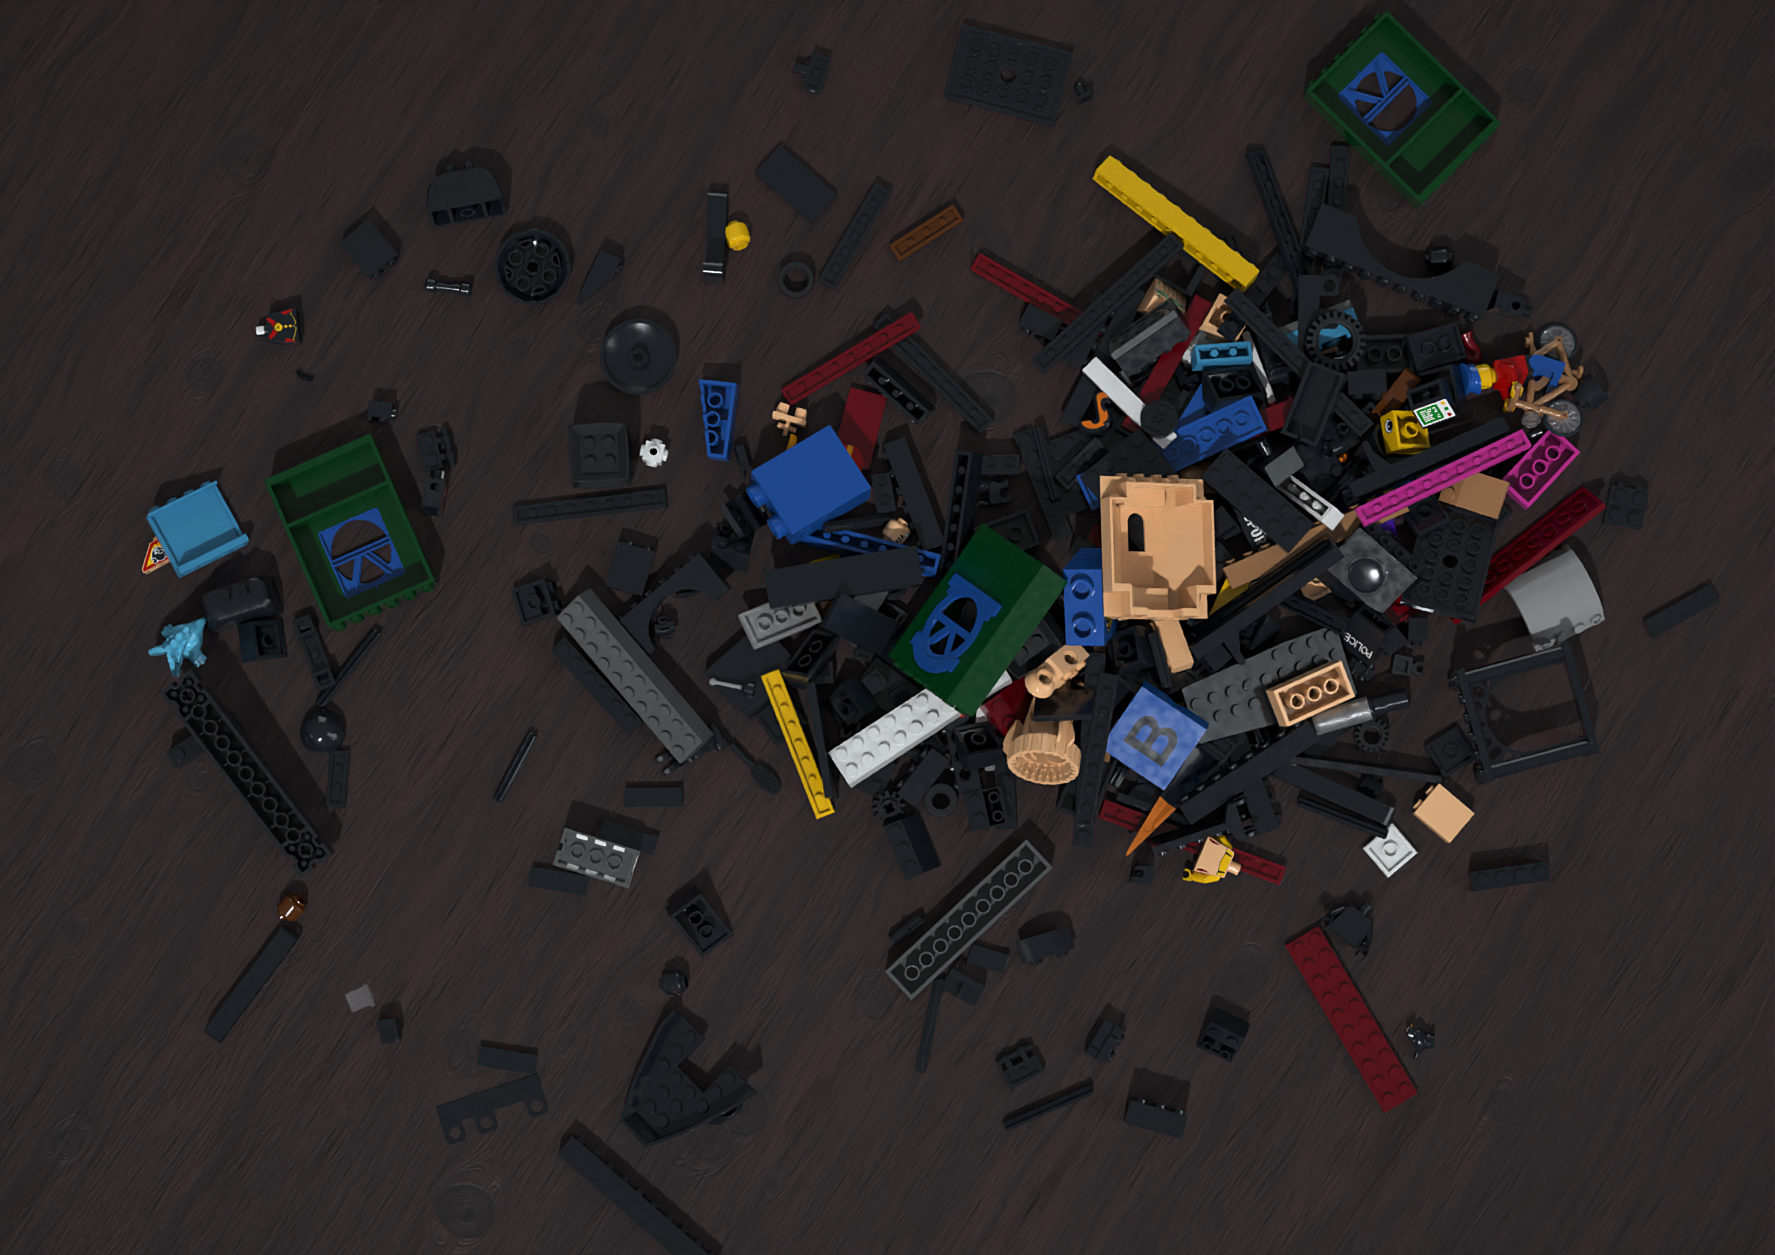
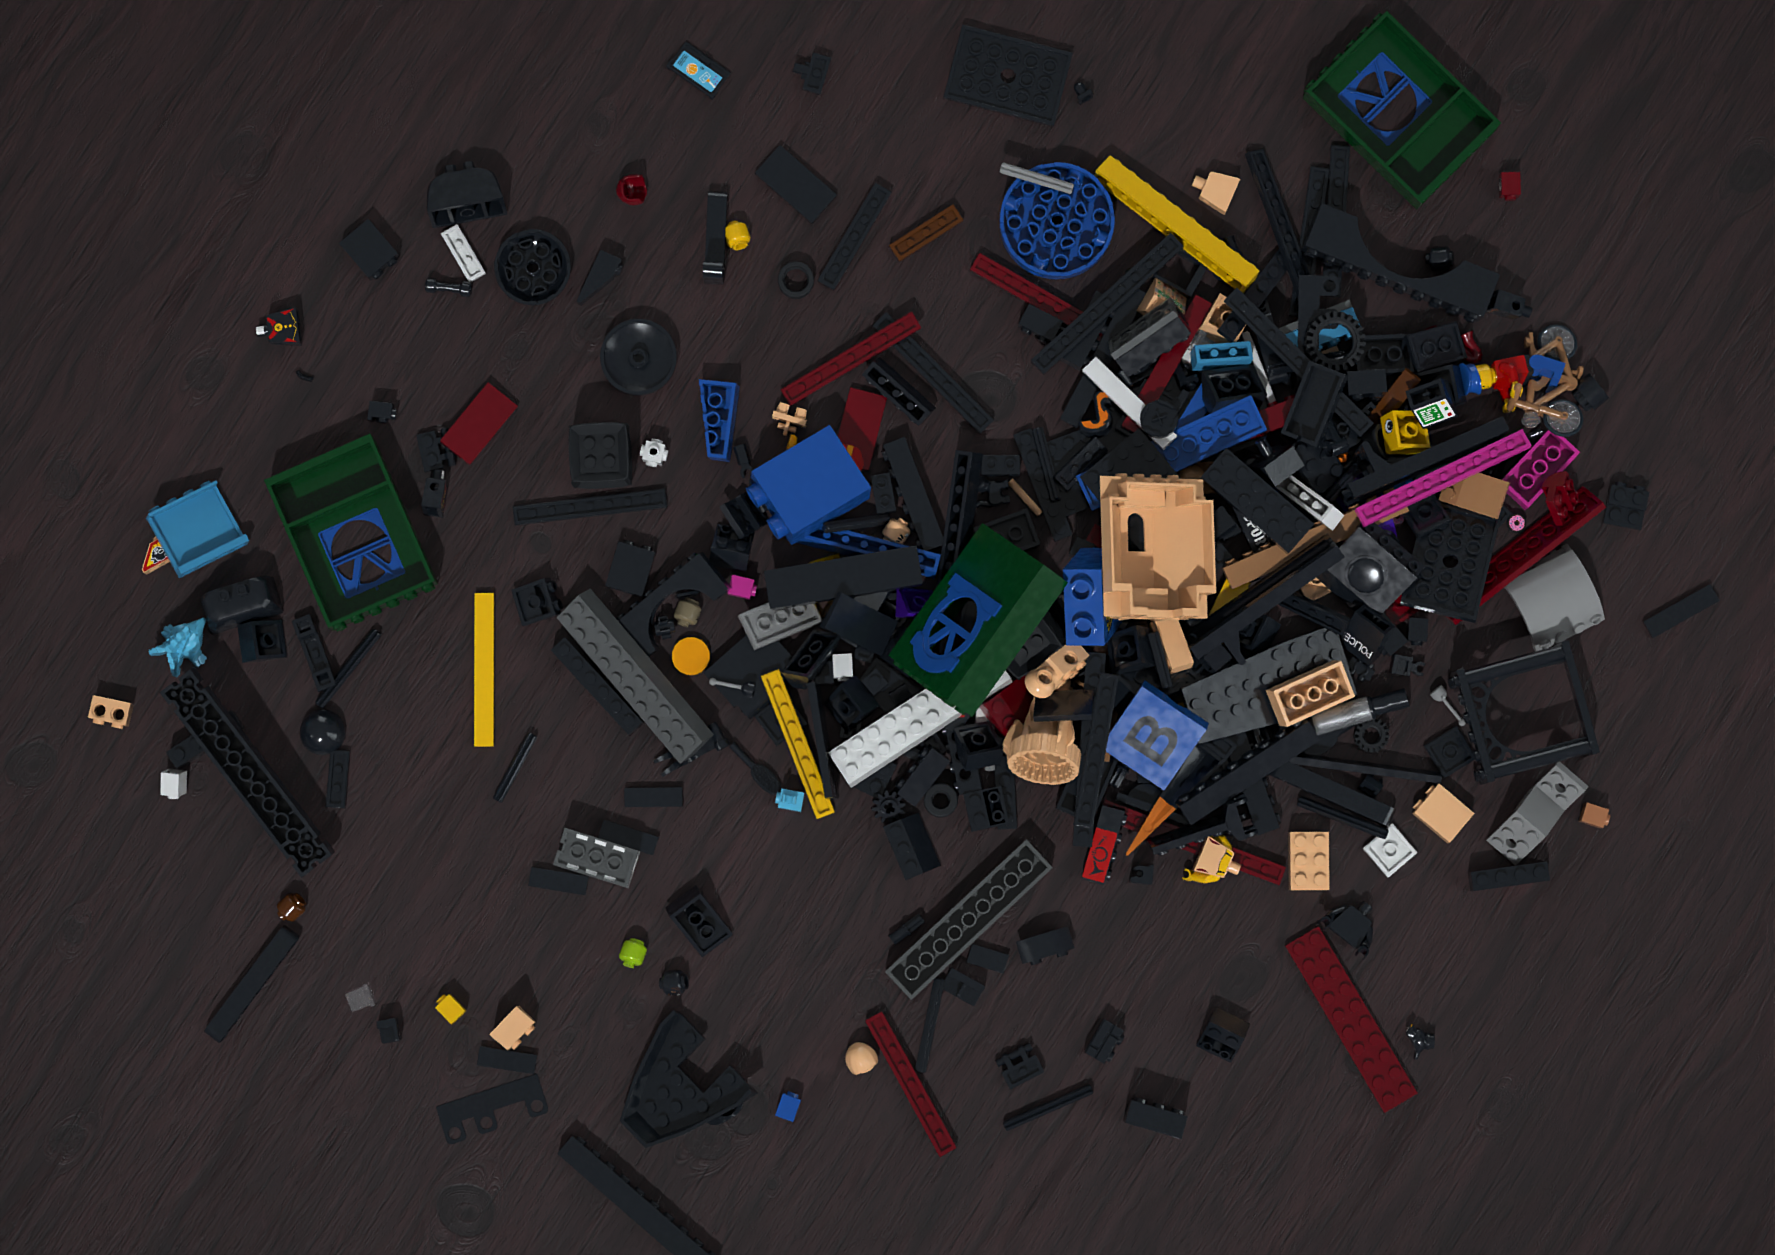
none -> light nougat brick [88,695,134,729]
none -> white brick [161,769,187,799]
none -> yellow brick [435,994,467,1024]
none -> dark red tile [440,382,518,466]
none -> white tile [441,224,486,282]
none -> yellow tile [474,593,494,747]
none -> light nougat slope [489,1006,536,1050]
none -> dark red hair [616,174,647,206]
none -> lime head [619,938,647,968]
none -> door [666,41,731,100]
none -> light orange tile [672,637,710,675]
none -> dark tan head [674,598,702,628]
none -> dark pink brick [728,575,757,600]
none -> medium azure brick [775,788,805,812]
none -> blue brick [775,1091,801,1122]
none -> white brick [832,653,853,682]
none -> light nougat hair [845,1042,878,1075]
none -> dark red plate [865,1012,957,1157]
none -> dark purple slope [895,588,933,619]
none -> blue brick [999,162,1115,279]
none -> light grey axle [1000,163,1074,194]
none -> light nougat piece [1008,479,1043,517]
none -> brick [1082,803,1128,885]
none -> light nougat torso [1192,172,1240,215]
none -> light nougat brick [1288,832,1329,890]
none -> light grey hinge [1430,685,1465,726]
none -> light grey bracket [1486,762,1588,866]
none -> dark red brick [1499,172,1521,201]
none -> tile [1506,513,1526,533]
none -> dark red brick [1542,471,1579,526]
none -> nougat brick [1579,803,1610,829]

